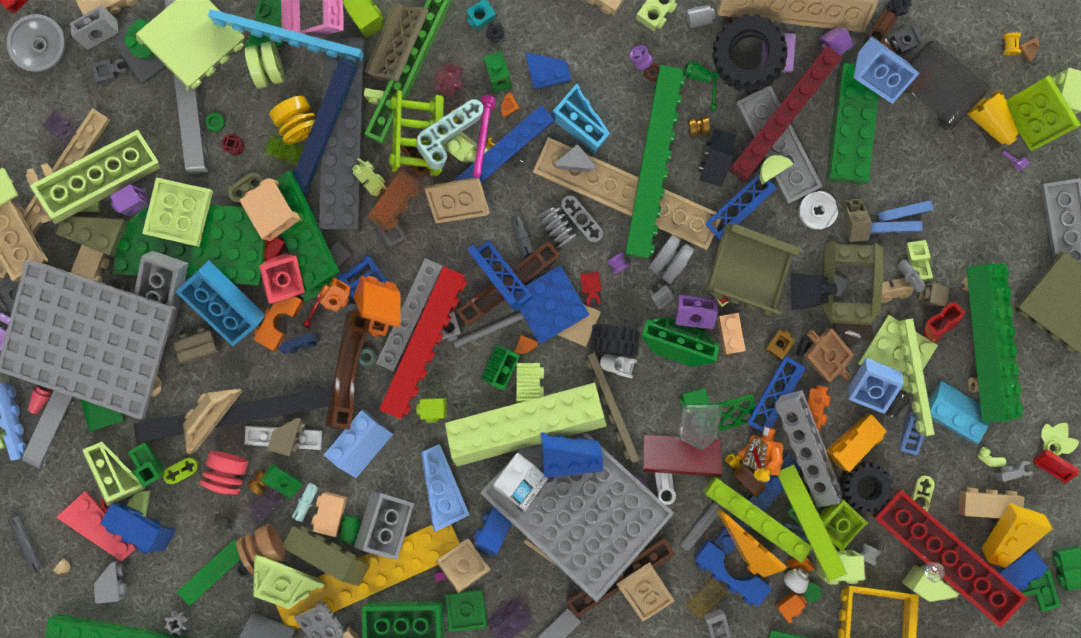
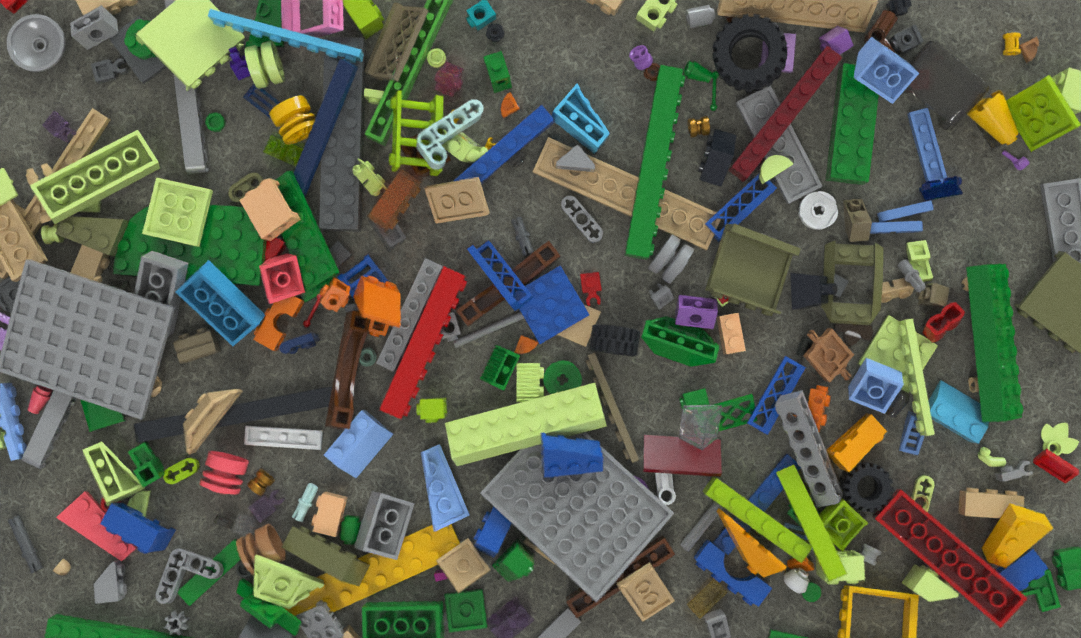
medium lavender brick [110,184,150,217] -> none
dark red wheel [222,134,245,156] -> none
green plate [260,464,303,499] -> none
dark tan slope [267,417,306,456] -> none
dark pink piece [473,95,496,178] -> none
white slope [493,453,548,511] -> none
blue wing [525,53,571,90] -> none
light grey piece [538,207,576,249] -> none
white piece [600,354,637,379] -> none
medium lavender wheel [607,252,630,275] -> none
torso [725,426,783,482] -> none
reddish brown wheel [732,463,767,497] -> none
pearl gold brick [764,329,796,361] -> none
orange brick [774,591,807,624] -> none
clear plate [924,562,944,583] -> none
none -> yellowish green wheel [41,224,64,245]
none -> light grey beam [155,549,224,604]
none -> dark purple plate [229,46,251,80]
none -> green bracket [236,578,302,636]
none -> clear blue tile [243,84,281,119]
none -> yellowish green plate [427,48,446,68]
none -> green wedge [492,538,534,582]
none -> green plate [543,360,582,394]
none -> medium blue plate [907,108,948,187]
none -> clear blue hinge [919,176,963,201]

